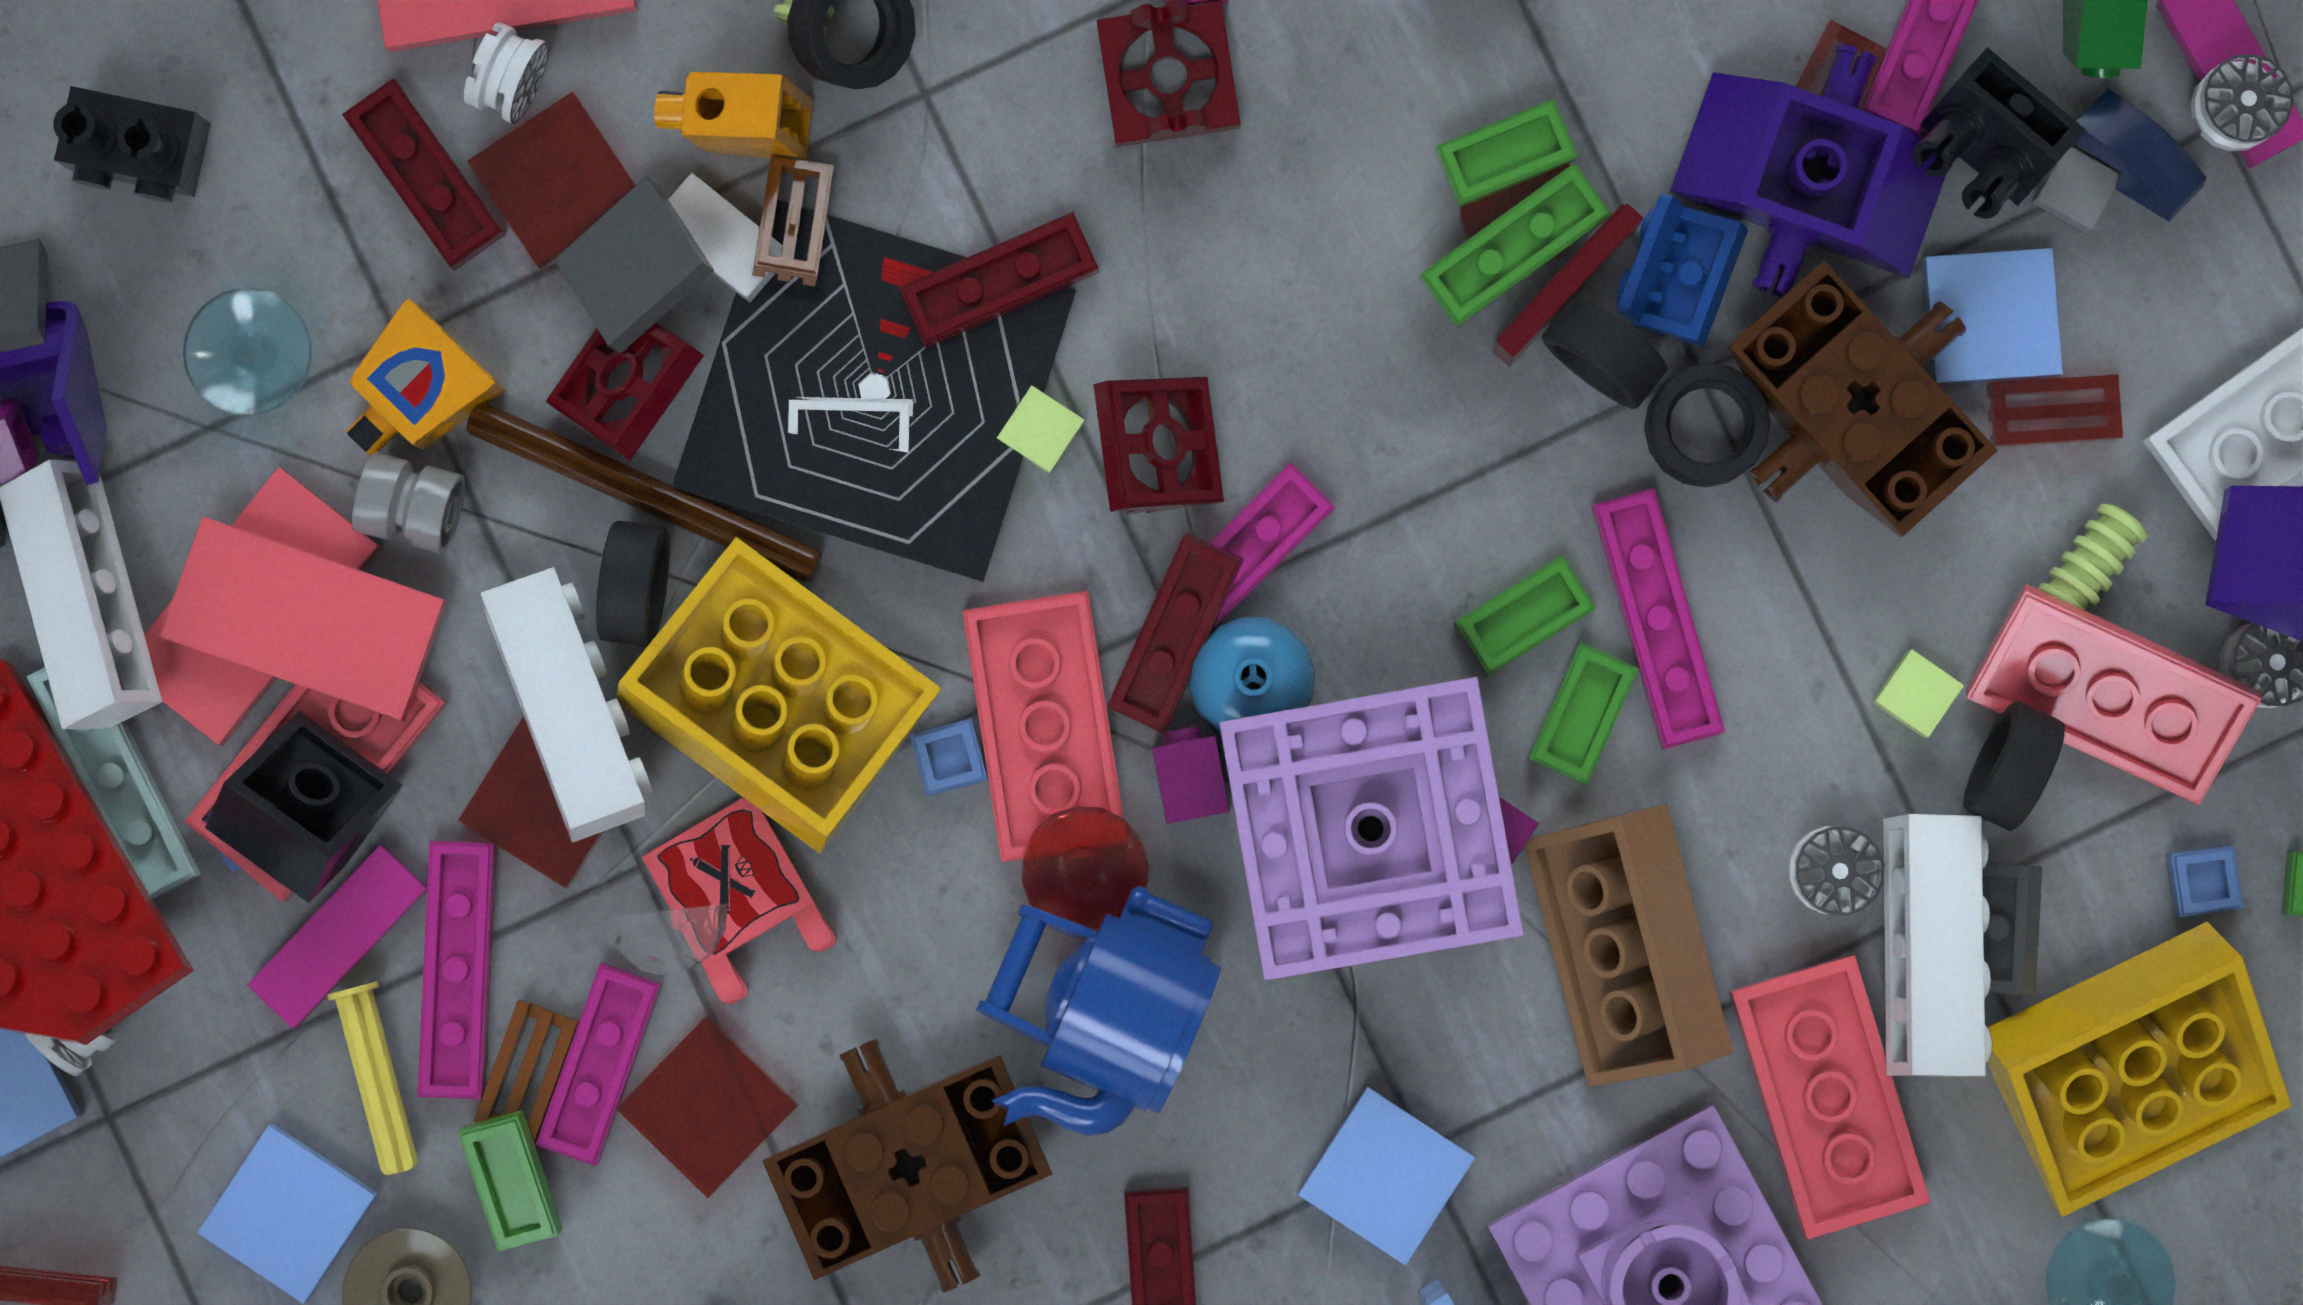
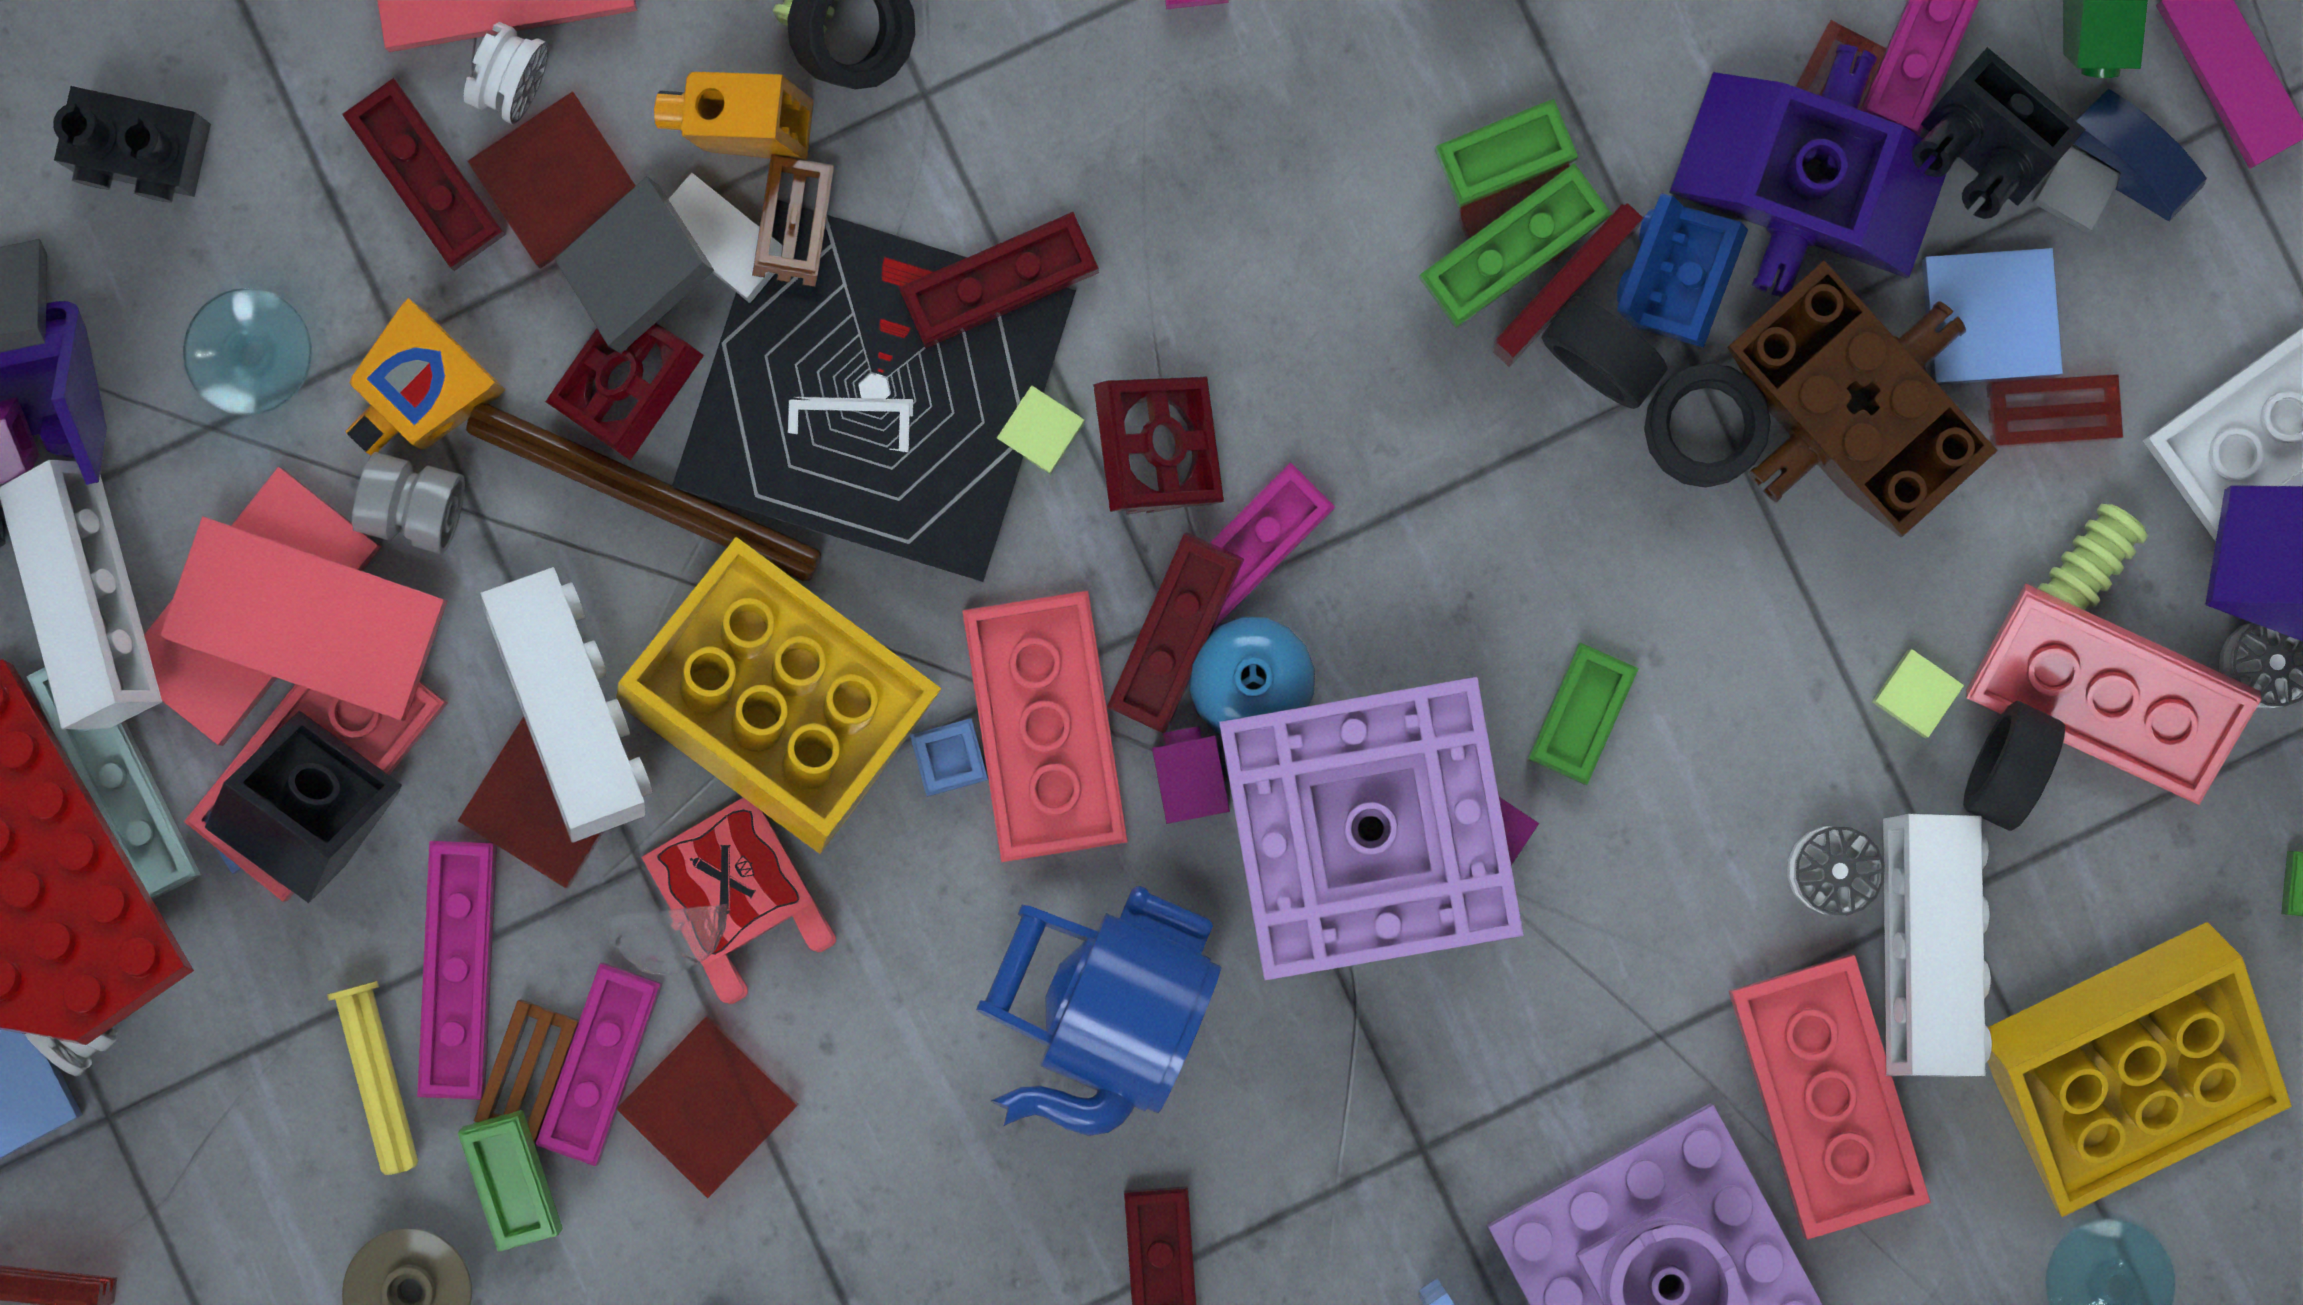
light blue tile [197,1123,379,1304] -> none
dark pink tile [247,845,427,1029] -> none
black tyre [596,520,670,647] -> none
reddish brown slope [762,1038,1053,1292] -> none
clear red tile [1021,806,1149,931] -> none
dark red piece [1096,0,1241,148] -> none
light blue tile [1297,1086,1475,1266] -> none
bright green tile [1453,555,1597,676] -> none
medium nougat slope [1525,803,1733,1087] -> none
dark pink tile [1591,488,1725,750] -> none
dark grey plate [1982,863,2042,995] -> none
medium blue tile [2165,845,2244,917] -> none
white wheel [2191,54,2294,151] -> none

